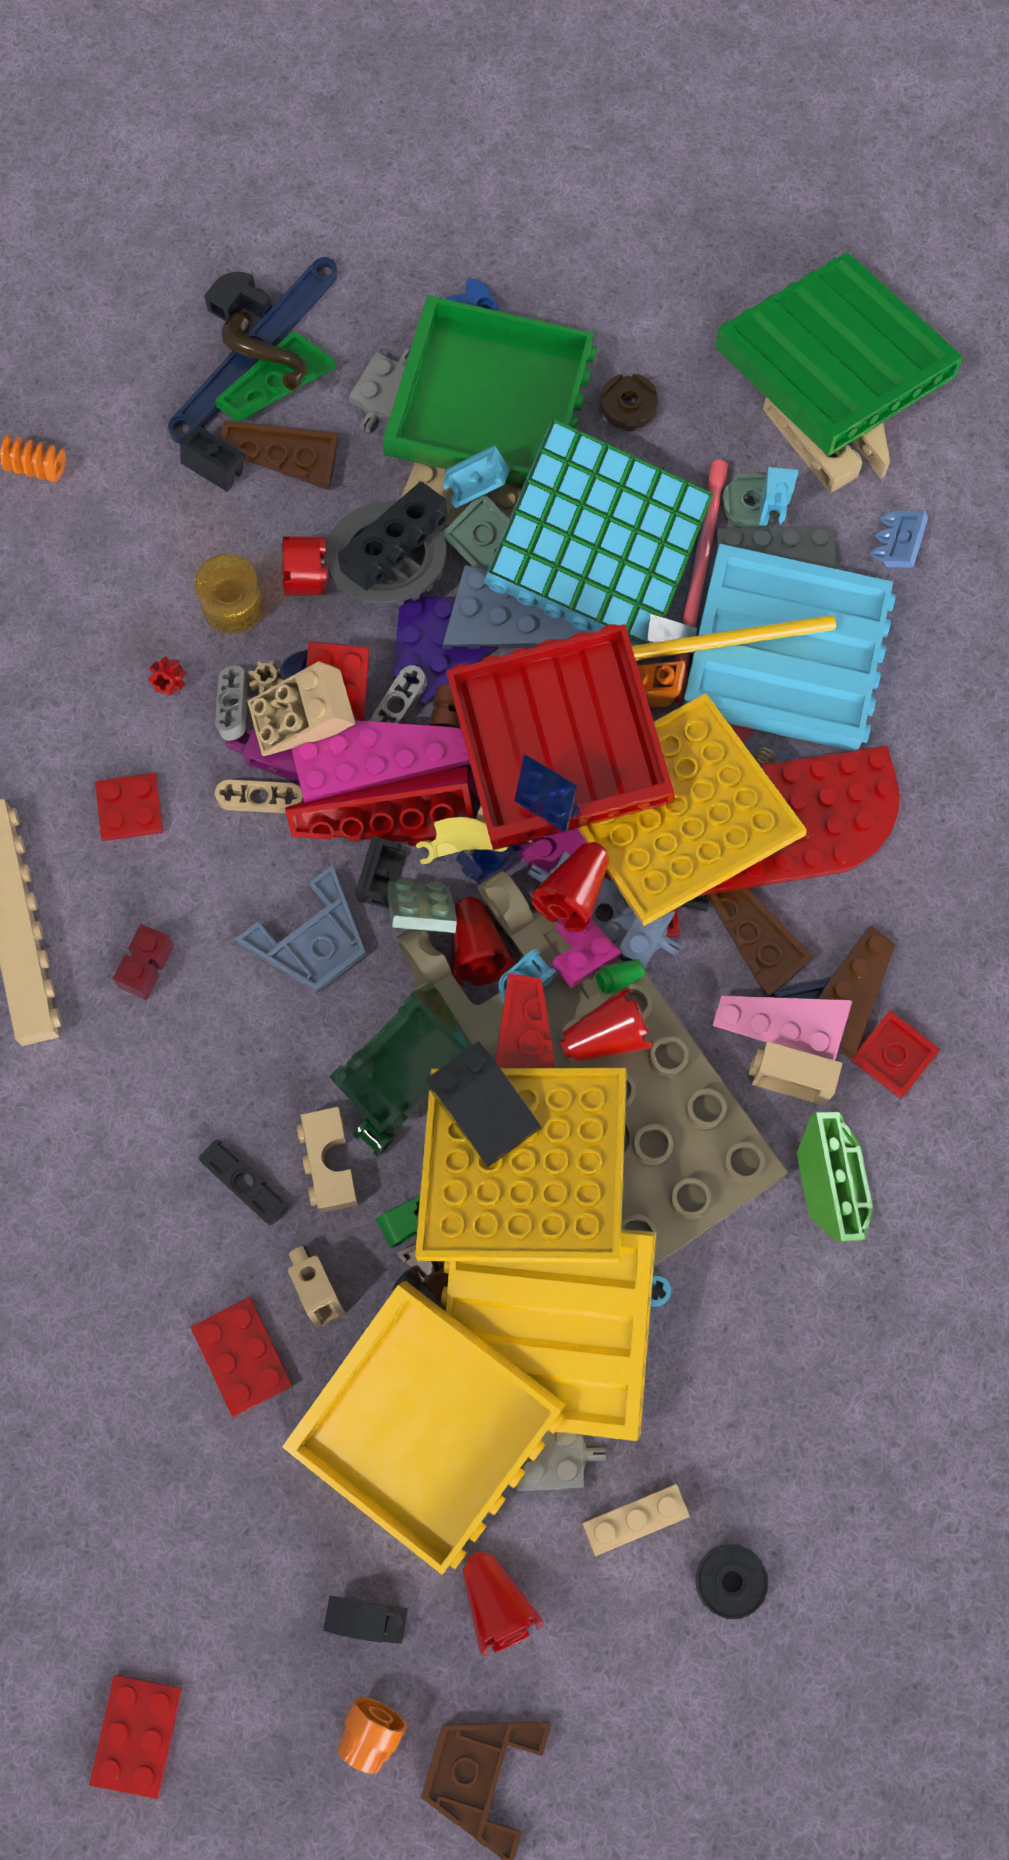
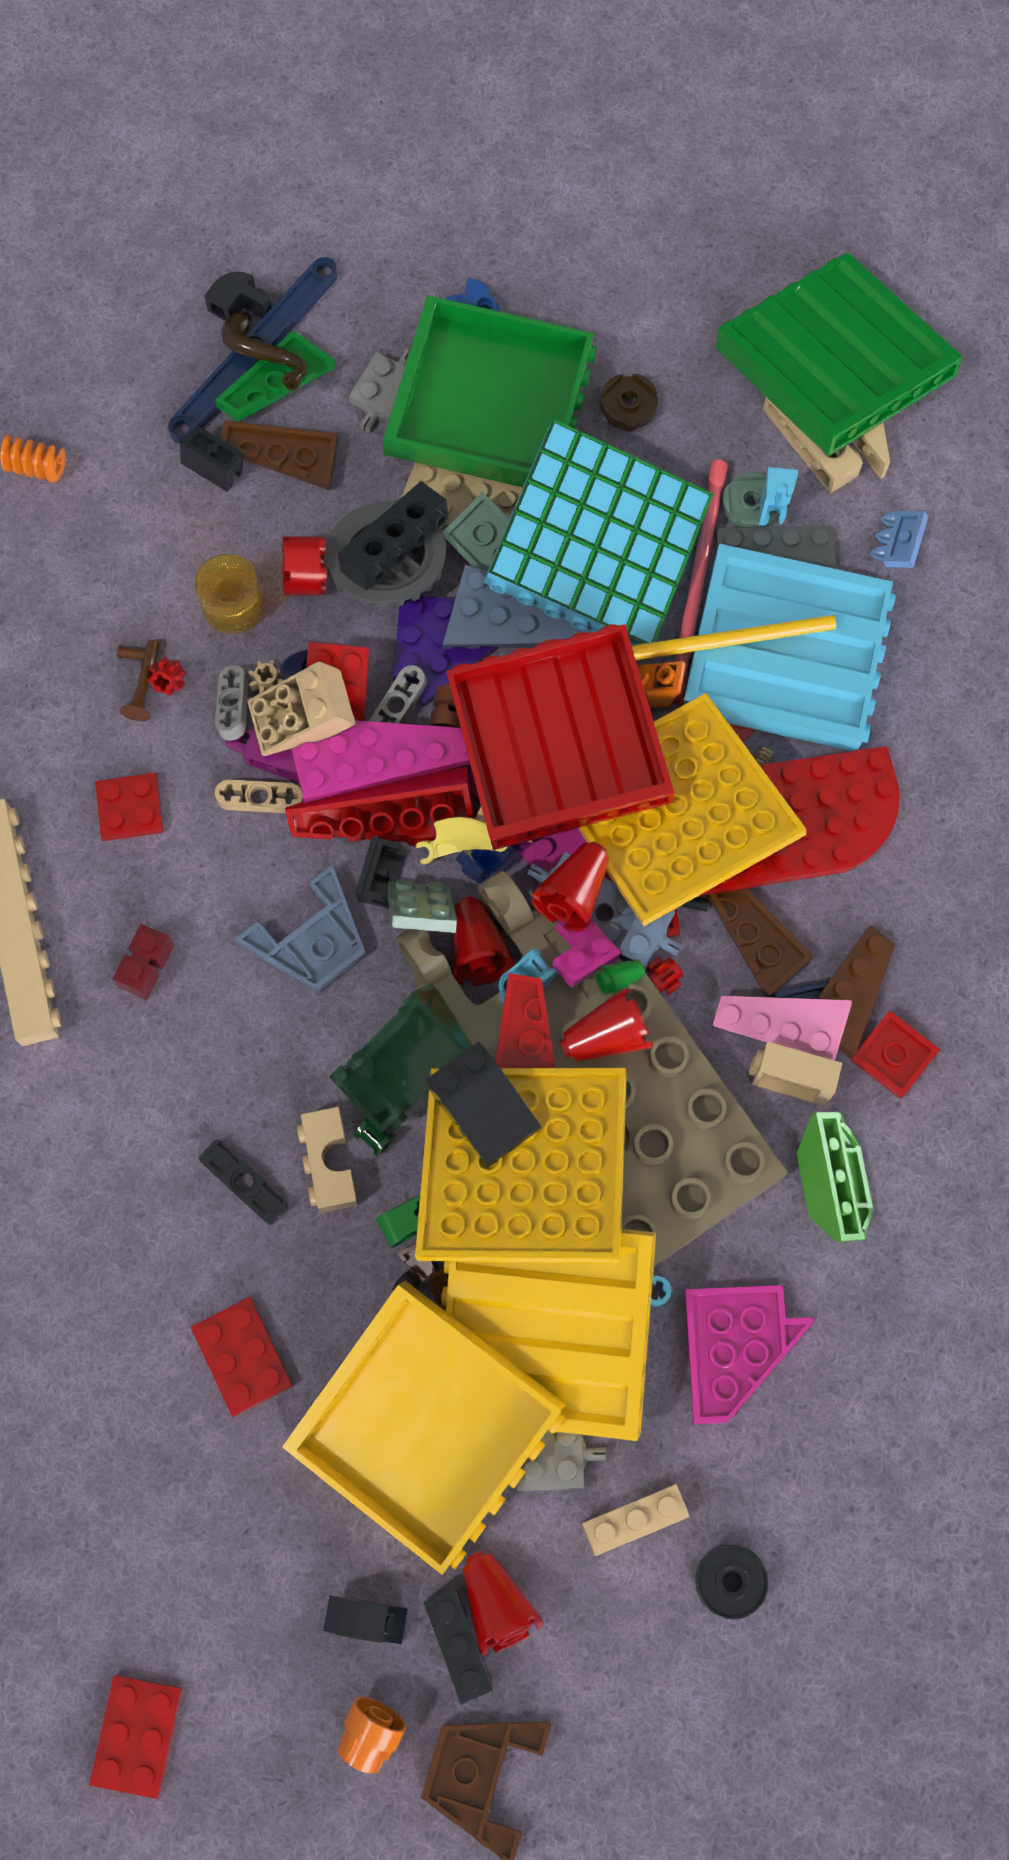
tan torso [288,1246,346,1329] -> none
medium azure hinge [443,445,510,508] -> none
clear blue hinge [514,754,581,832] -> none
flat silver sticker [647,614,697,654] -> none
none -> reddish brown piece [117,640,160,722]
none -> black arch [423,1587,494,1705]
none -> red gear [646,956,683,996]
none -> dark pink wing [684,1285,814,1425]

